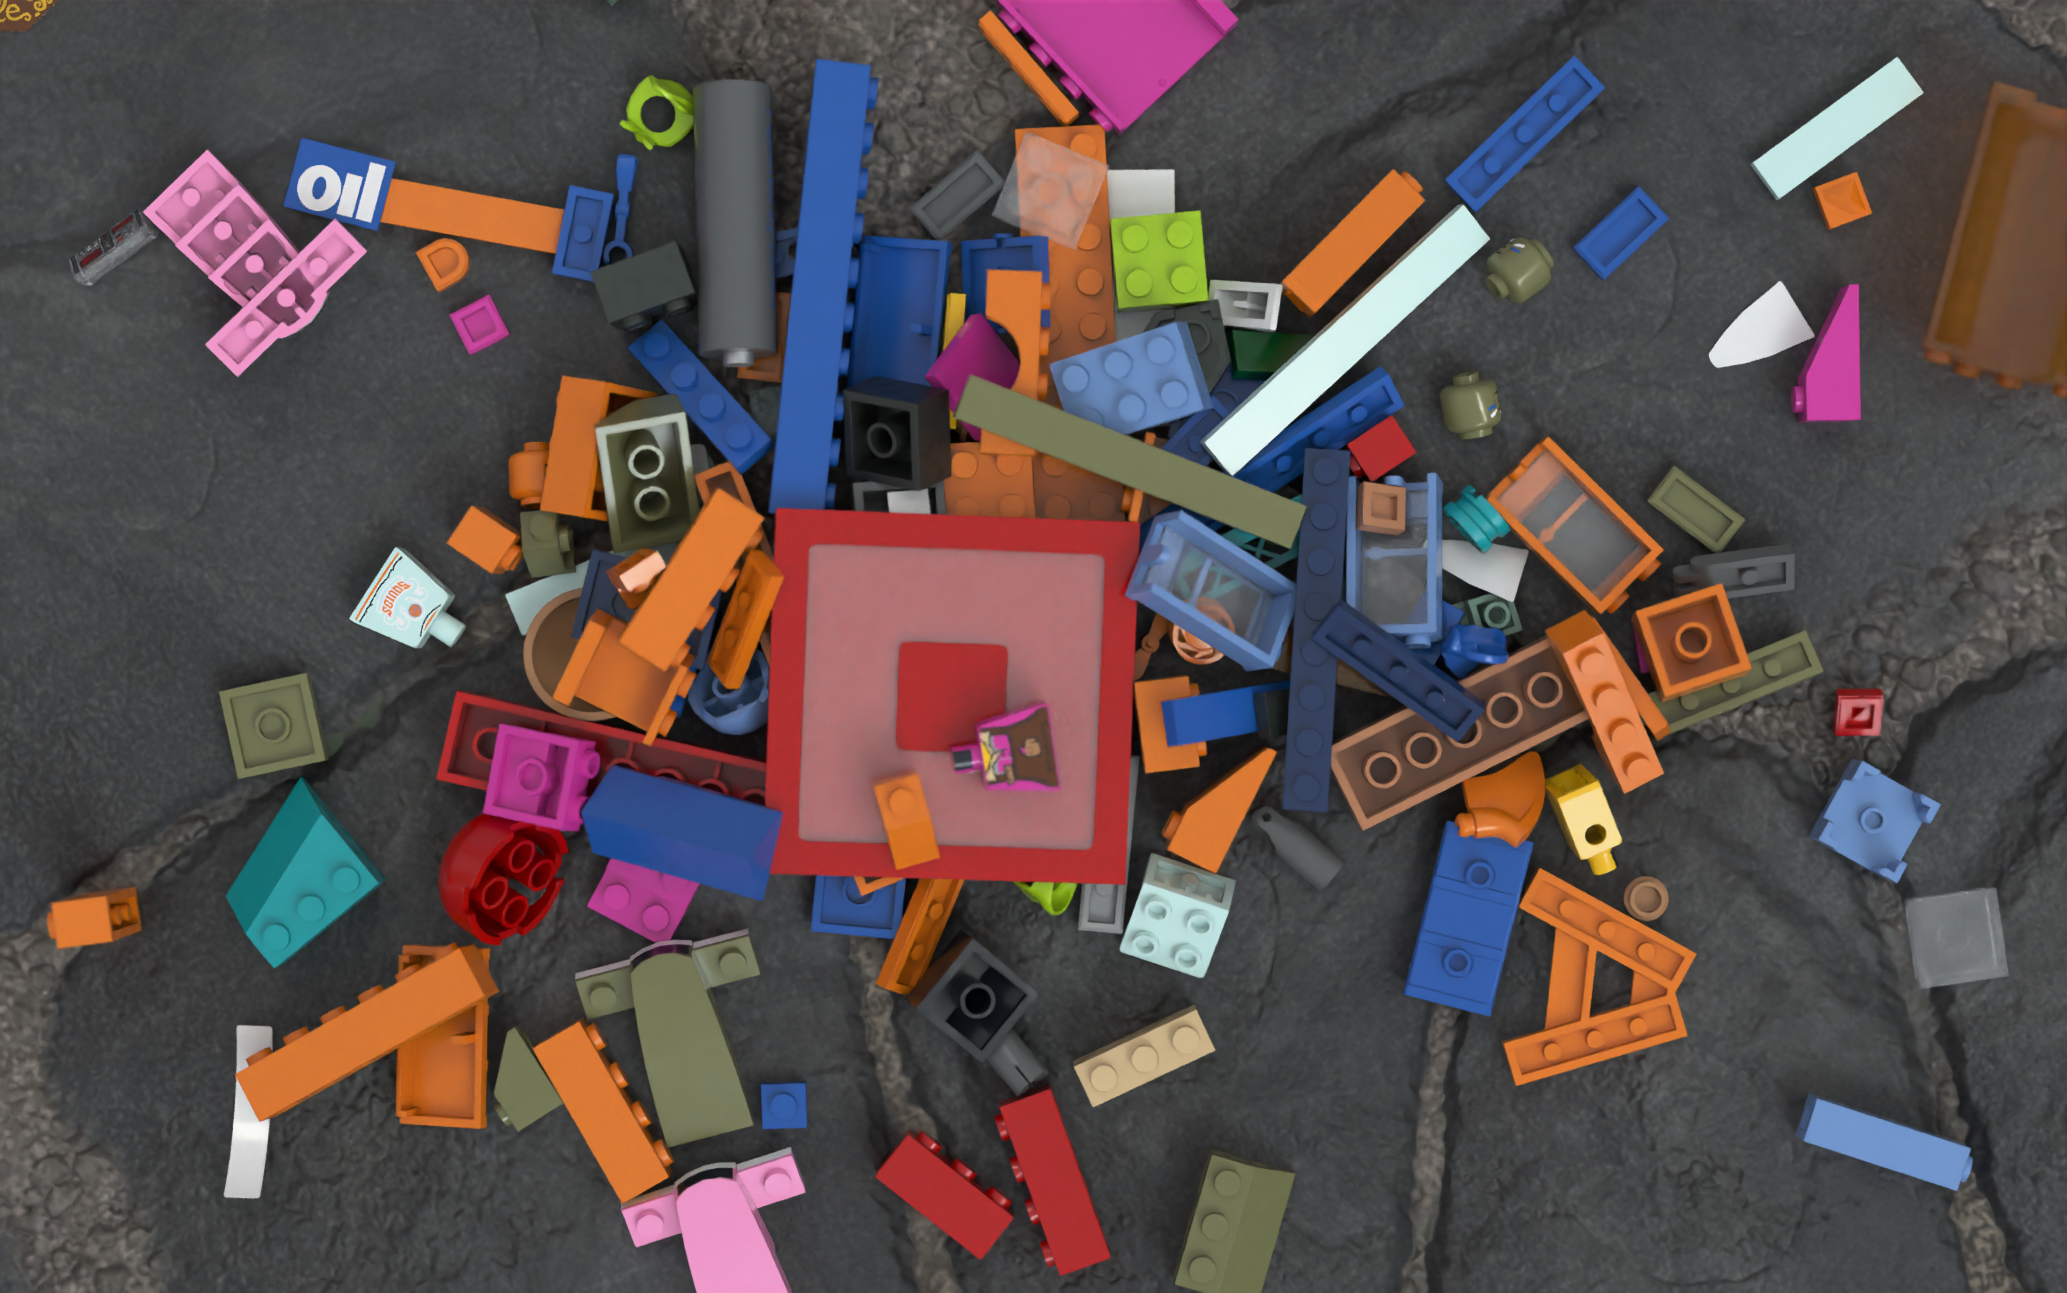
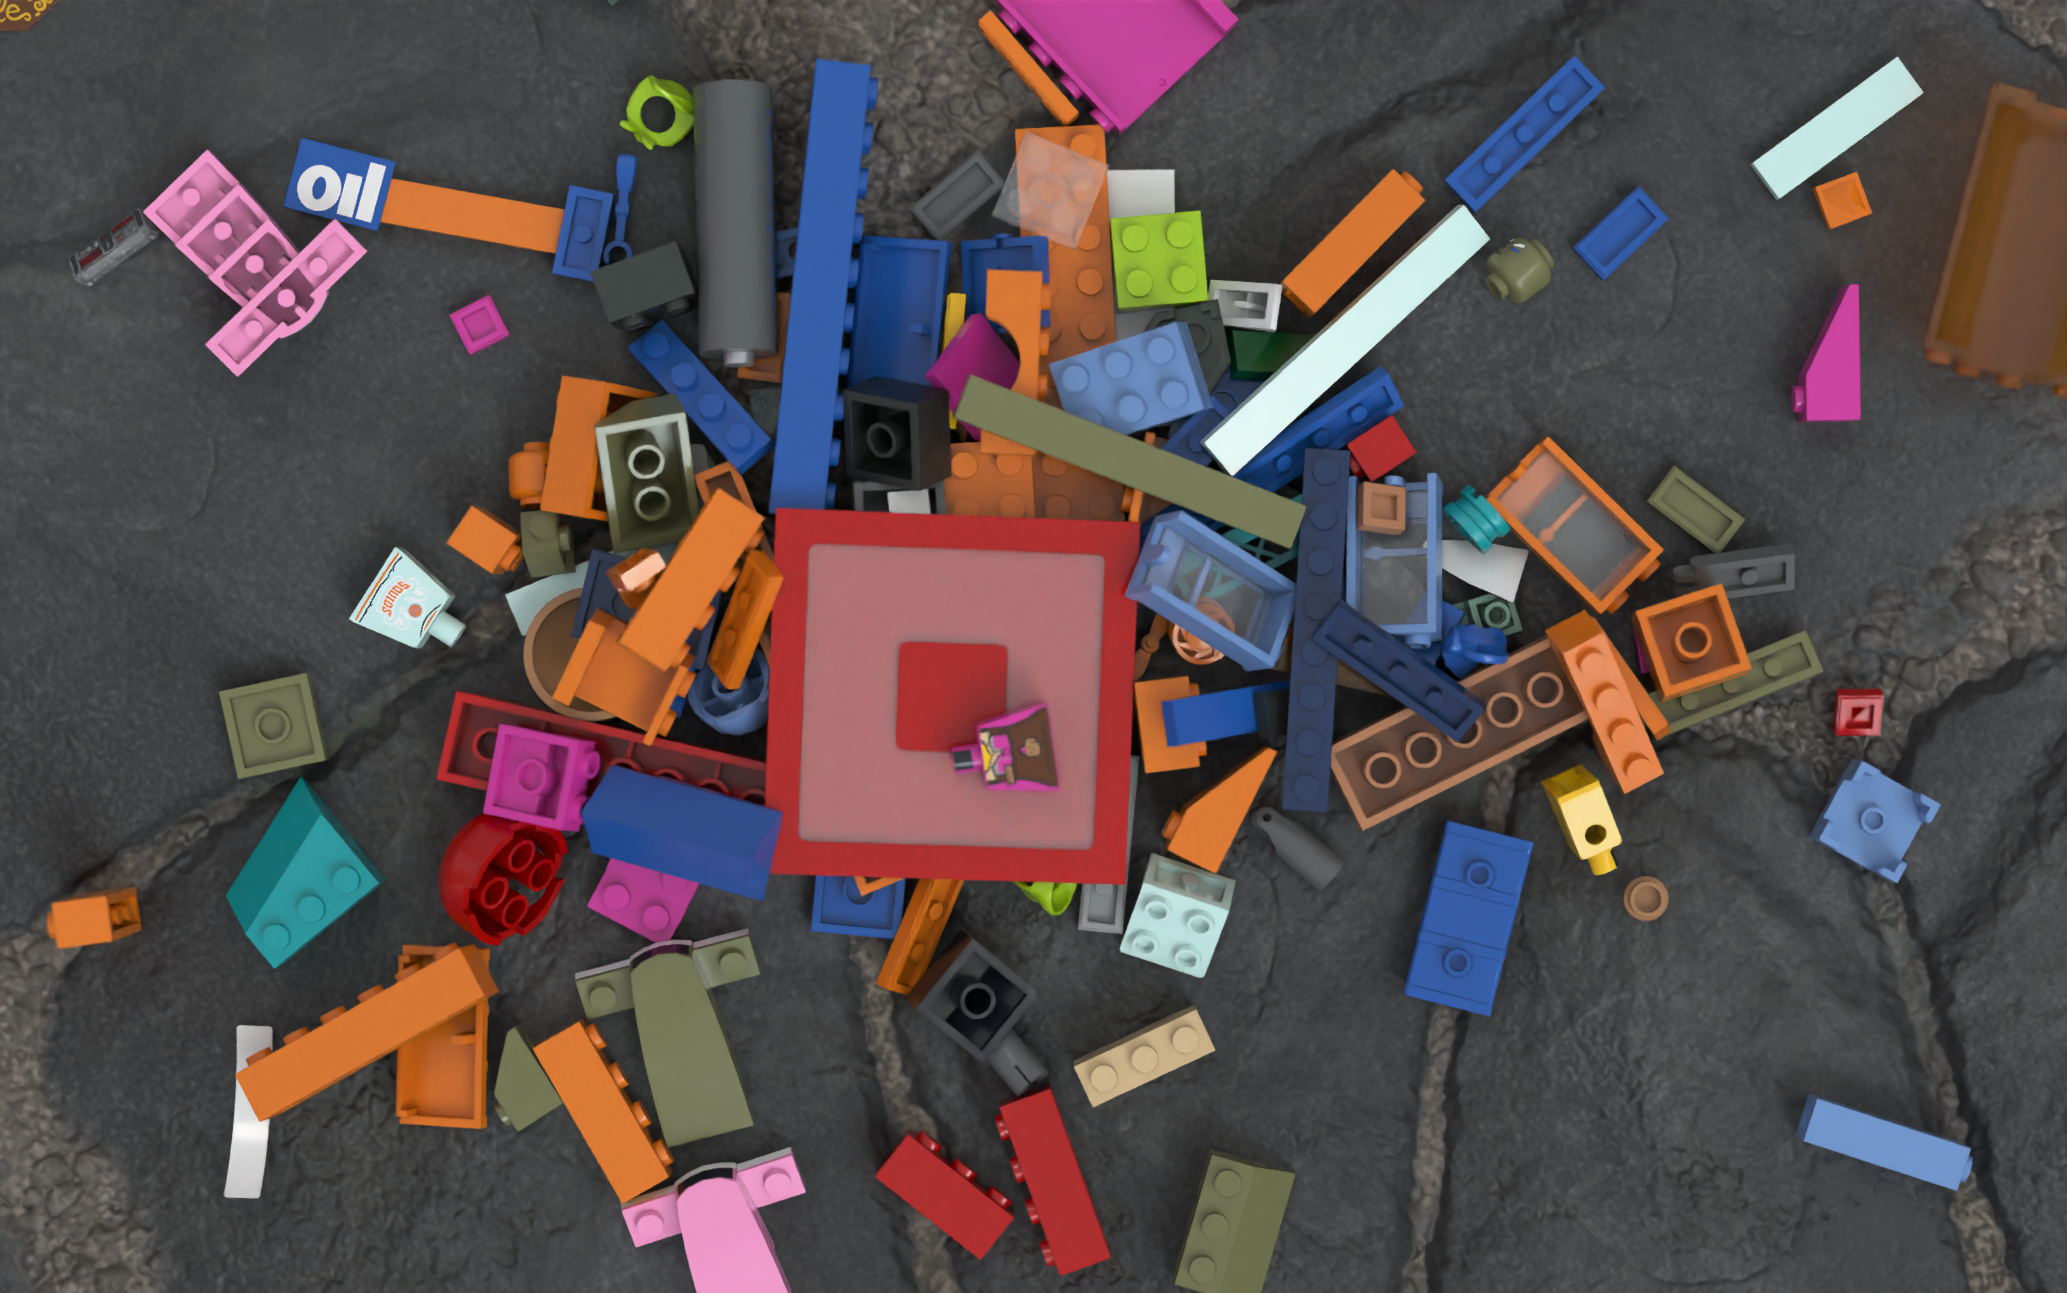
orange tile [415,238,470,292] -> none
blue plate [761,1081,808,1129] -> none
orange slope [871,769,940,870] -> none
olive head [1440,371,1501,439] -> none
orange arm [1455,751,1545,848] -> none
orange plate [1501,867,1696,1086] -> none
white sticker [1709,281,1815,368] -> none
clear tile [1904,887,2009,989] -> none

